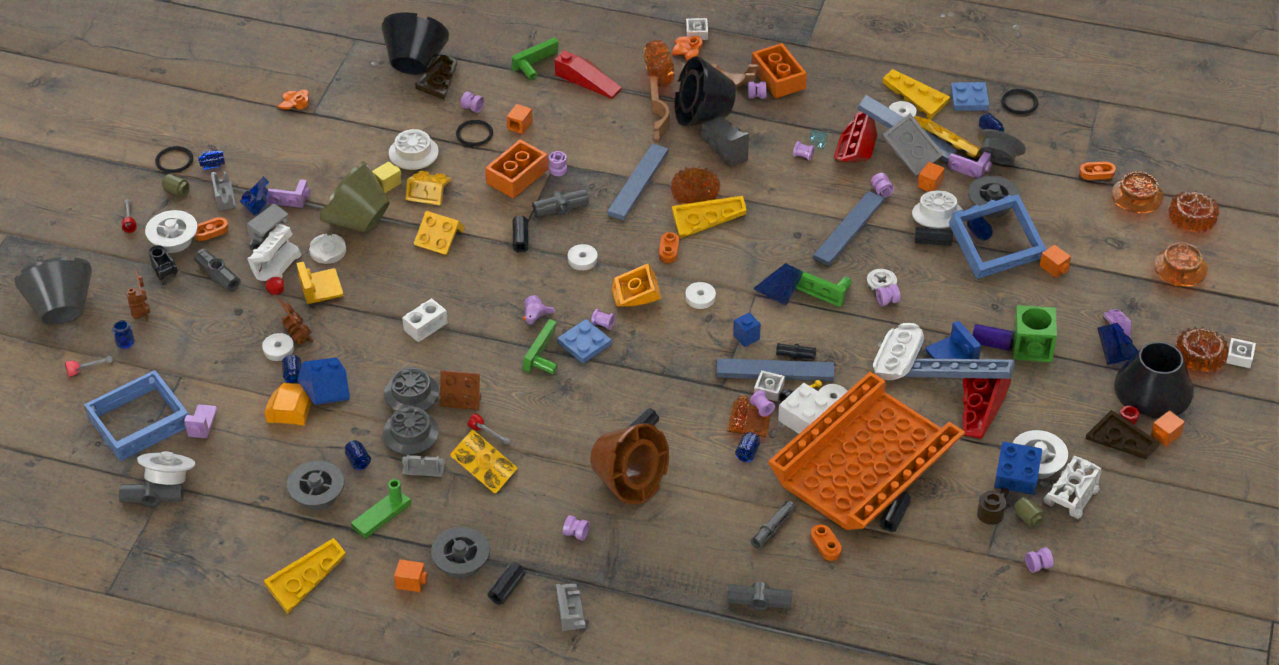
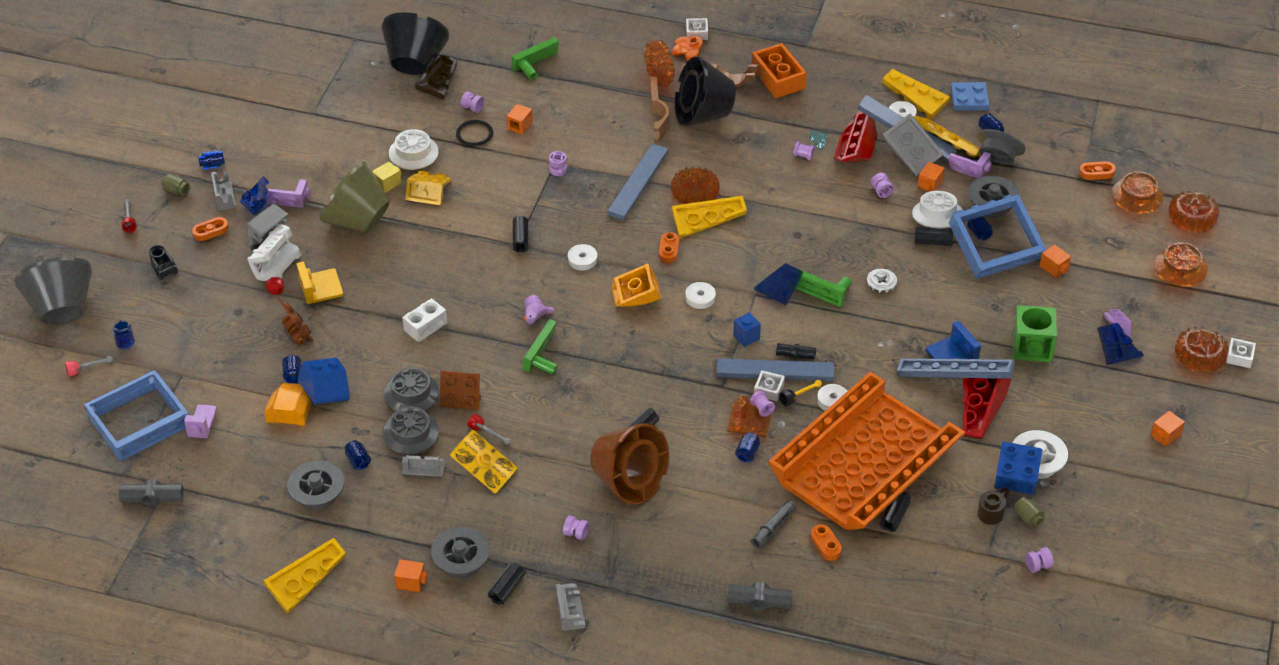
dark orange hinge [126,269,150,321] -> none
white wheel [137,451,195,485] -> none
white wheel [145,210,197,253] -> none
black tyre [155,146,193,173] -> none
dark grey piece [194,248,241,292] -> none
white piece [262,333,294,361] -> none
orange plate [278,89,309,110] -> none
white tile [309,234,346,264] -> none
bright green piece [351,479,411,539] -> none
yellow bracket [414,211,465,255] -> none
orange brick [485,139,548,199] -> none
dark grey piece [532,189,589,217] -> none
wedge [554,50,622,99] -> none
medium blue plate [557,319,612,364] -> none
lavender bush [591,309,615,330] -> none
dark grey wedge [701,116,749,167] -> none
lavender wheel [748,82,766,99] -> none
white brick [778,383,835,434] -> none
sand blue tile [813,191,884,266] -> none
white tile [873,323,924,380] -> none
lavender wheel [876,284,901,306] -> none
dark purple brick [972,324,1013,351] -> none
black tyre [1002,88,1038,114] -> none
white piece [1043,456,1101,520] -> none
dark brown wing [1086,410,1159,459] -> none
black cone [1114,342,1194,419] -> none
red tile [1119,405,1140,424] -> none

